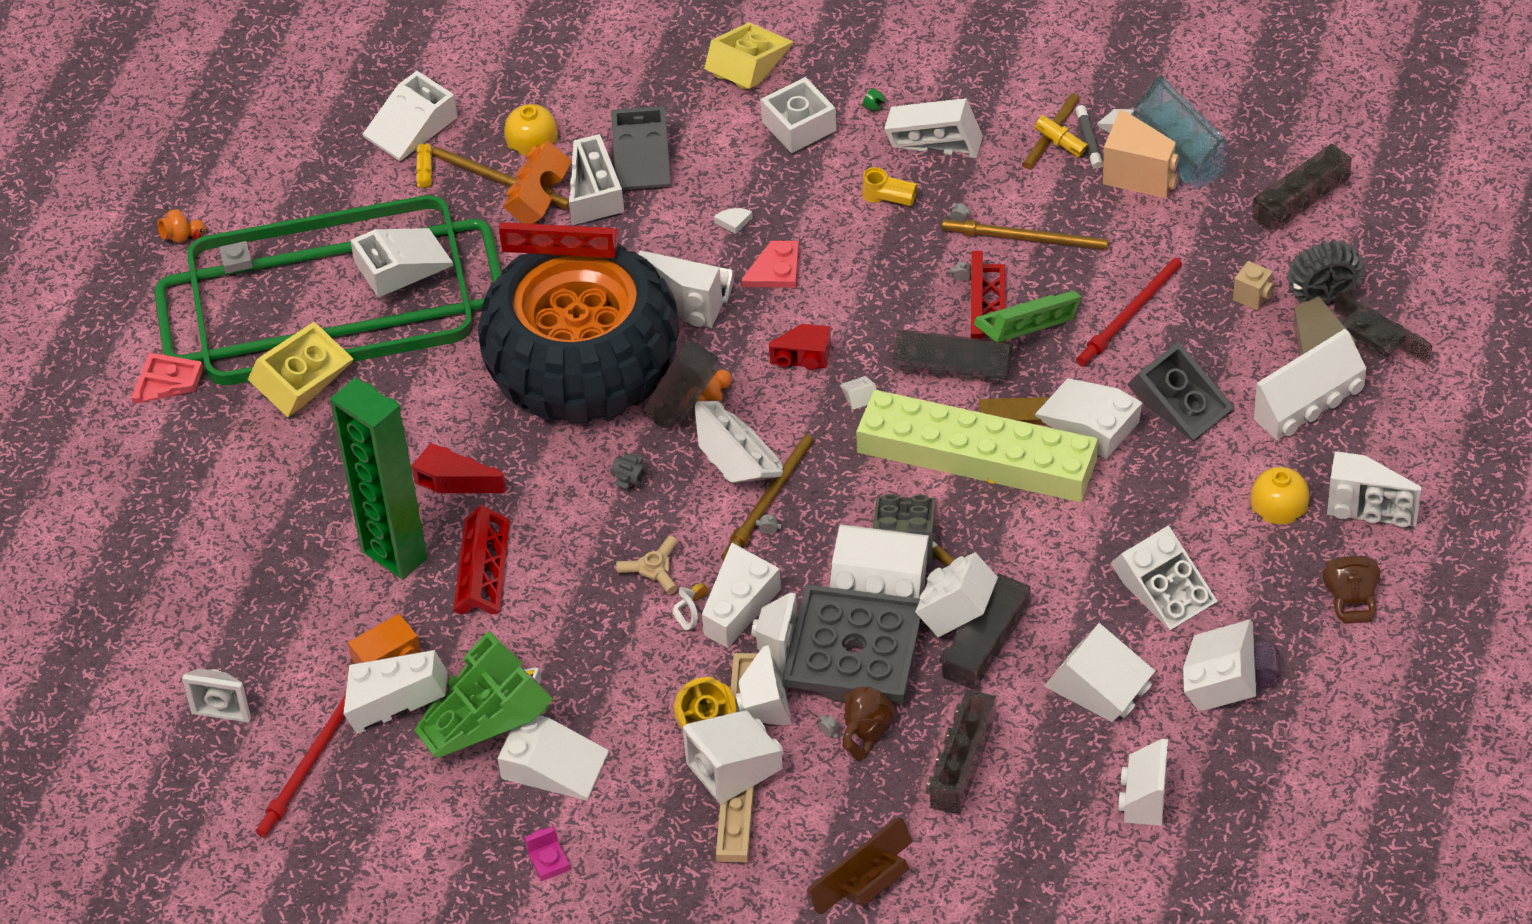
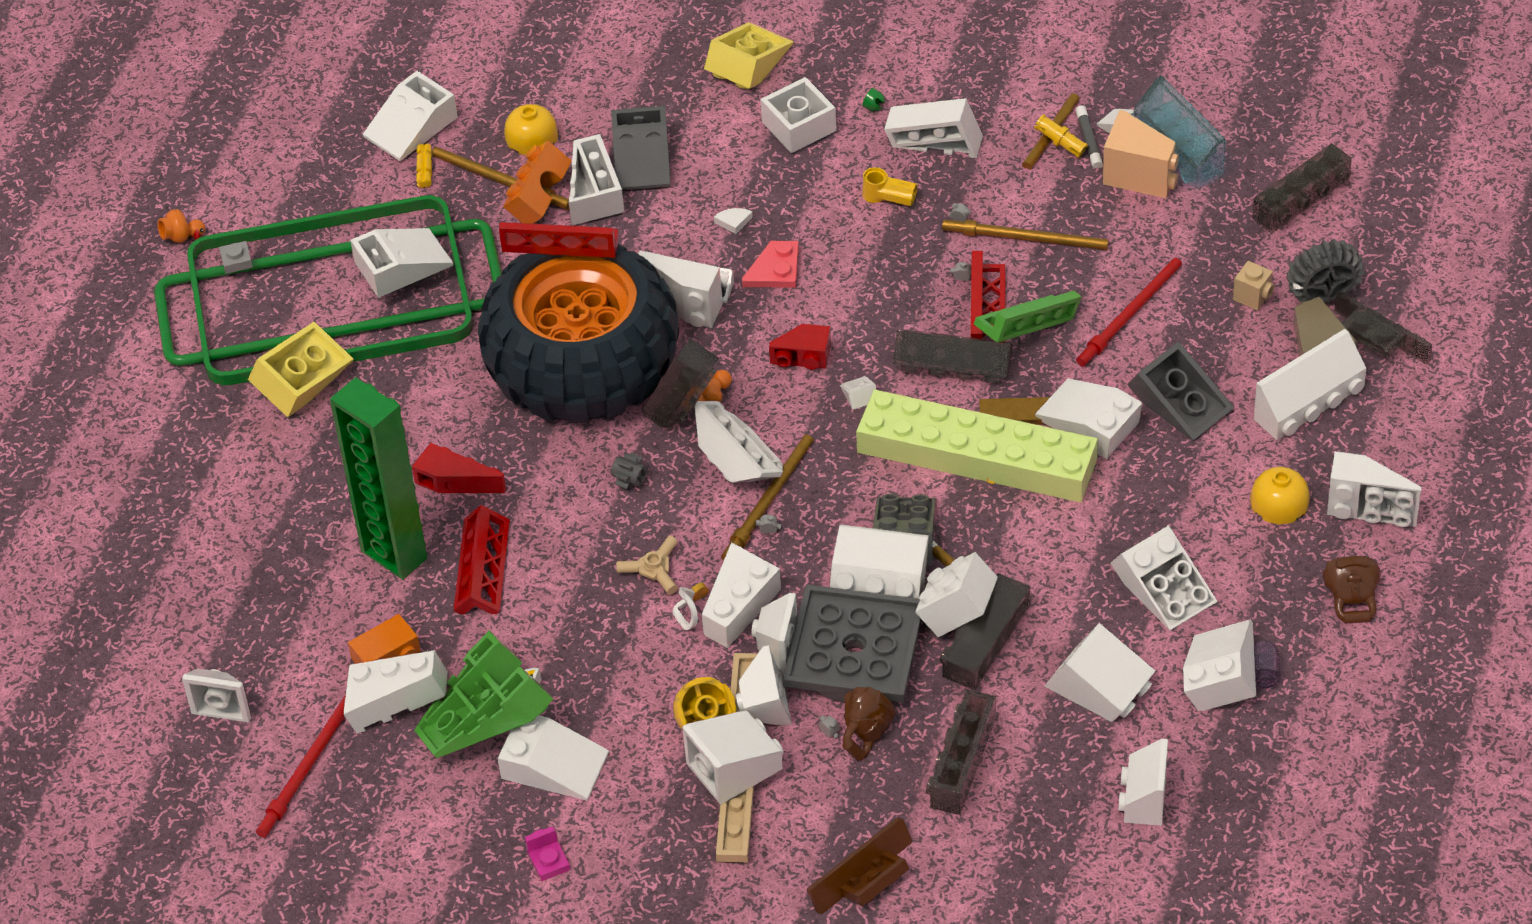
coral wing [131,352,204,403] -> none

